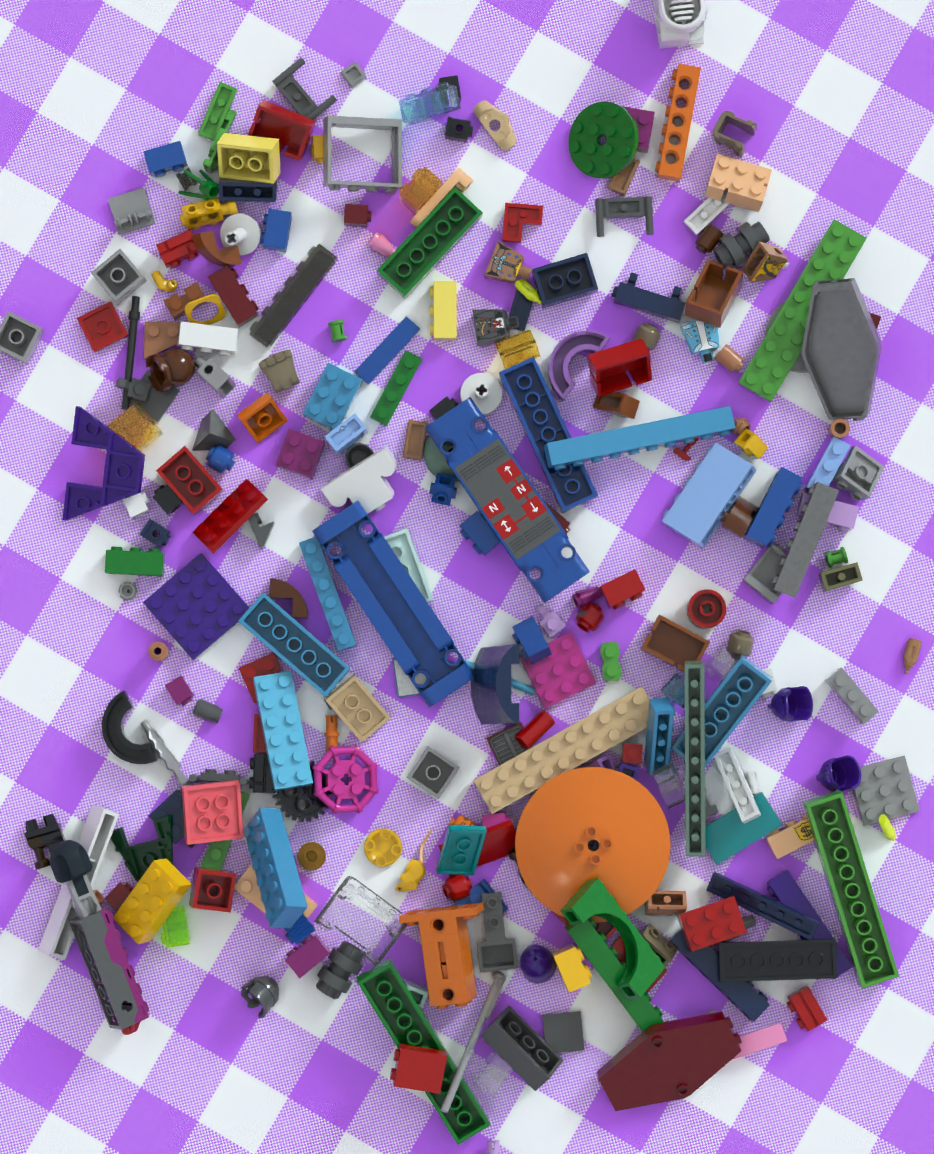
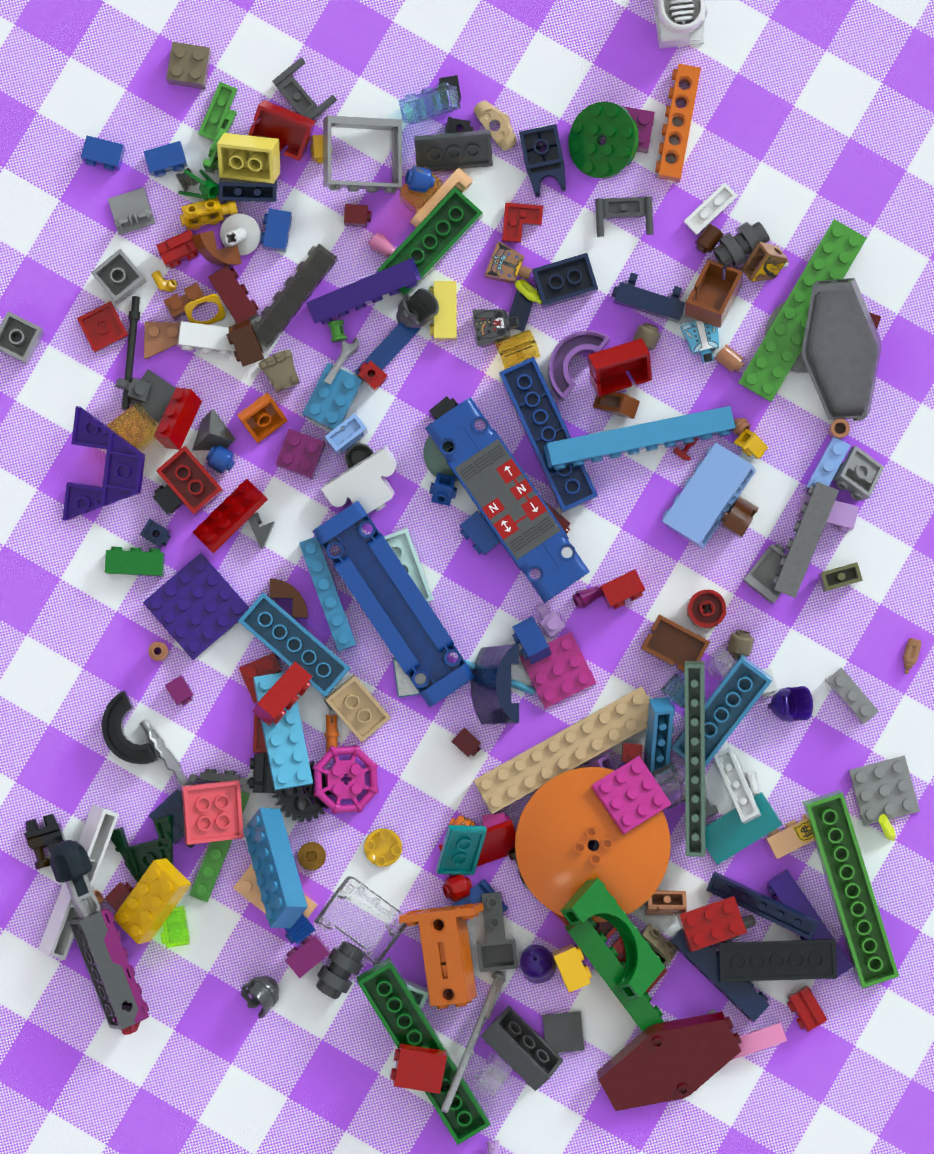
light grey plate [118,582,137,600] -> none
white brick [123,492,150,519] -> none
reddish brown tile [146,349,195,392] -> none
red brick [189,867,236,913] -> none
dark grey piece [192,699,223,723] -> none
light grey torso [194,356,237,399] -> none
light grey tile [340,61,367,88] -> none
green plate [370,350,423,427] -> none
yellow animal [394,828,433,892] -> none
medium nougat tile [402,420,428,461] -> none
light grey brick [407,746,460,799] -> none
white piece [460,373,502,415] -> none
tile [486,722,533,765] -> none
red pin [514,710,555,750] -> none
red head [576,603,604,632] -> none
bright green brick [600,642,621,682] -> none
medium nougat tile [607,158,640,197] -> none
light nougat piece [704,153,772,212] -> none
dark tan piece [712,111,757,157] -> none
blue brick [743,467,803,549] -> none
dark purple helmet [816,755,861,792] -> none
bright green bush [825,547,848,568] -> none
none -> blue brick [81,135,125,171]
none -> red brick [154,387,202,450]
none -> dark tan brick [166,42,212,90]
none -> reddish brown brick [226,319,264,367]
none -> red brick [252,661,313,727]
none -> dark purple brick [306,258,422,325]
none -> light grey piece [324,337,359,385]
none -> red brick [358,360,388,392]
none -> dark grey helmet [396,288,439,328]
none -> blue head [405,166,435,193]
none -> dark grey plate [414,130,493,171]
none -> dark red brick [451,727,481,757]
none -> dark blue brick [519,124,566,197]
none -> dark pink plate [591,756,671,835]

